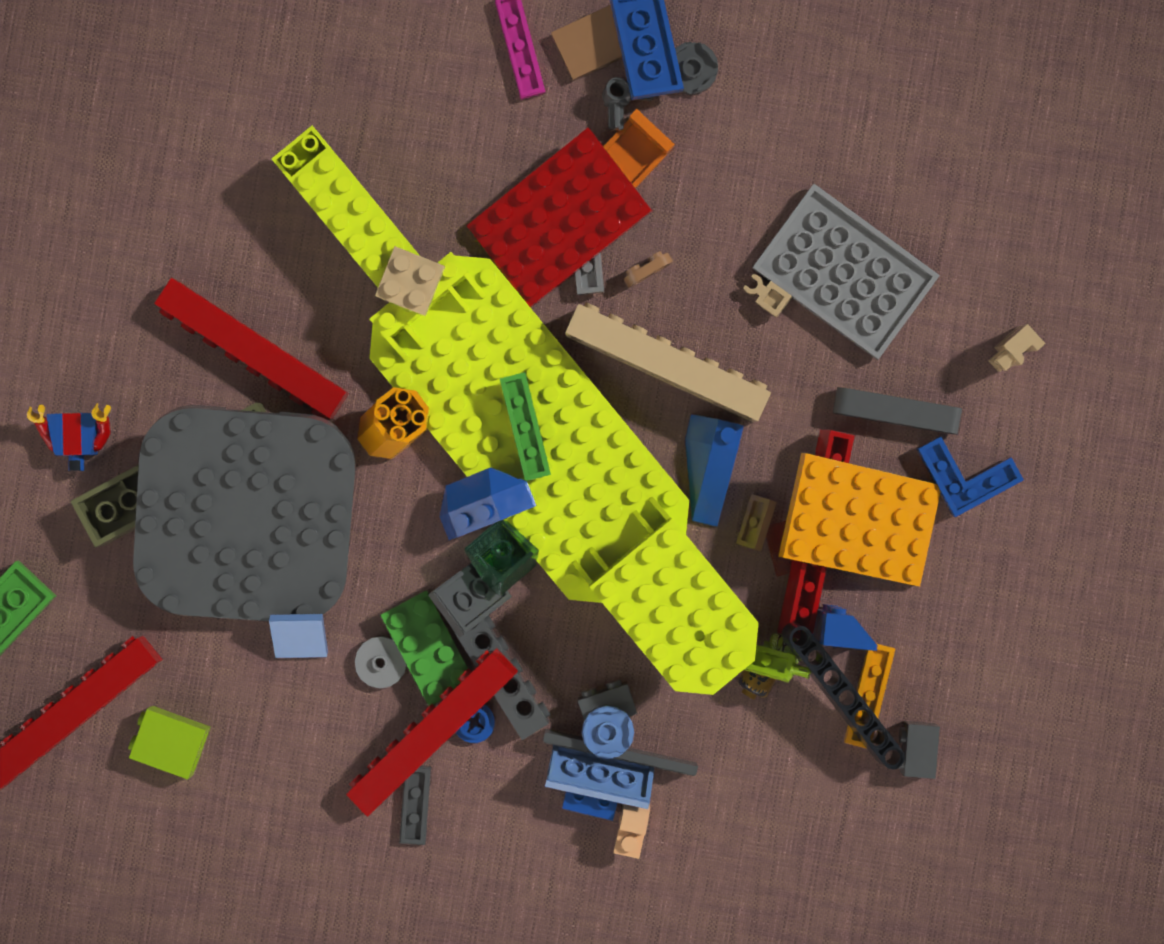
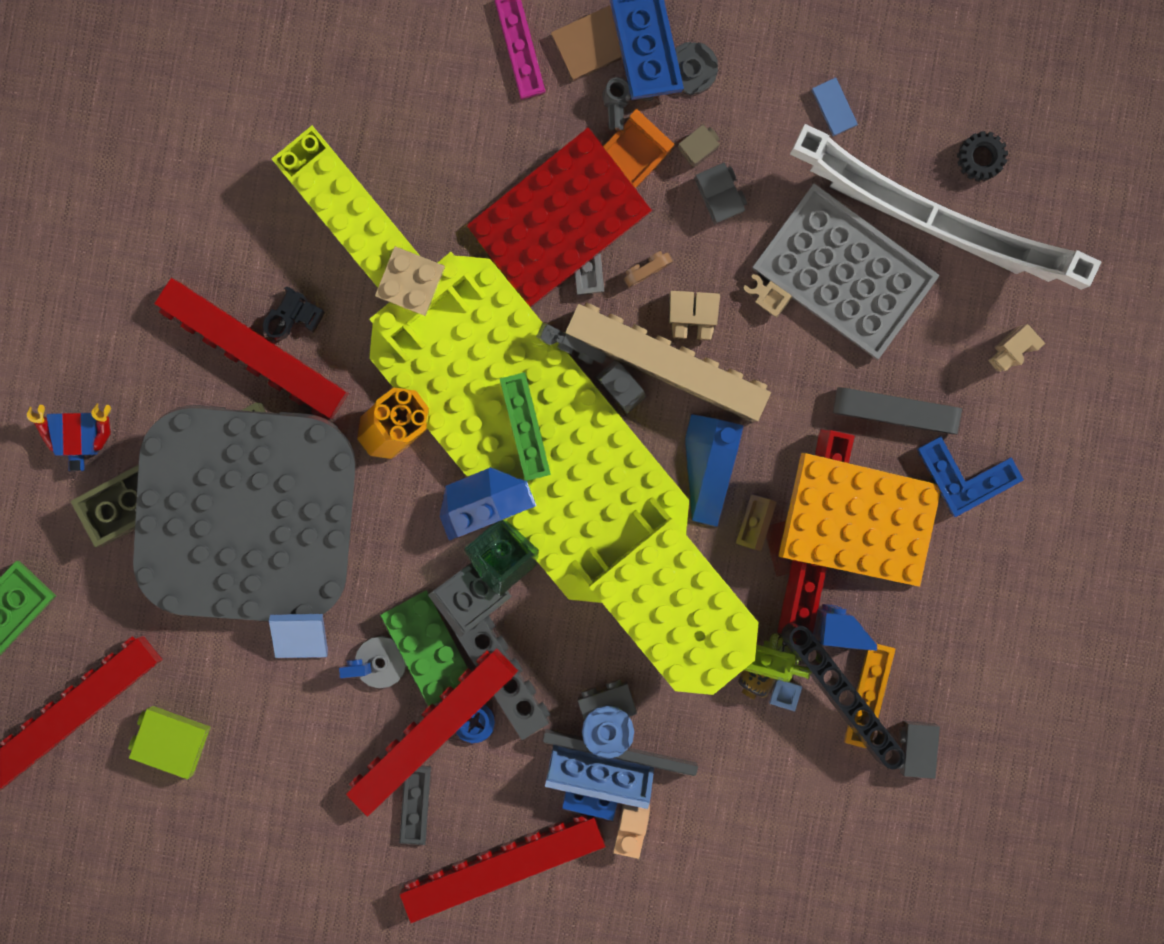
none -> black piece [263,286,325,341]
none -> blue plate [339,659,372,678]
none -> red brick [399,813,606,923]
none -> dark grey hinge [536,323,607,364]
none -> dark grey torso [595,360,646,414]
none -> tan hips [669,291,720,341]
none -> dark tan brick [677,124,720,169]
none -> dark grey brick [694,163,747,225]
none -> light blue plate [769,679,802,711]
none -> white arch [790,124,1101,290]
none -> medium blue tile [811,78,858,137]
none -> black tyre [957,131,1008,181]

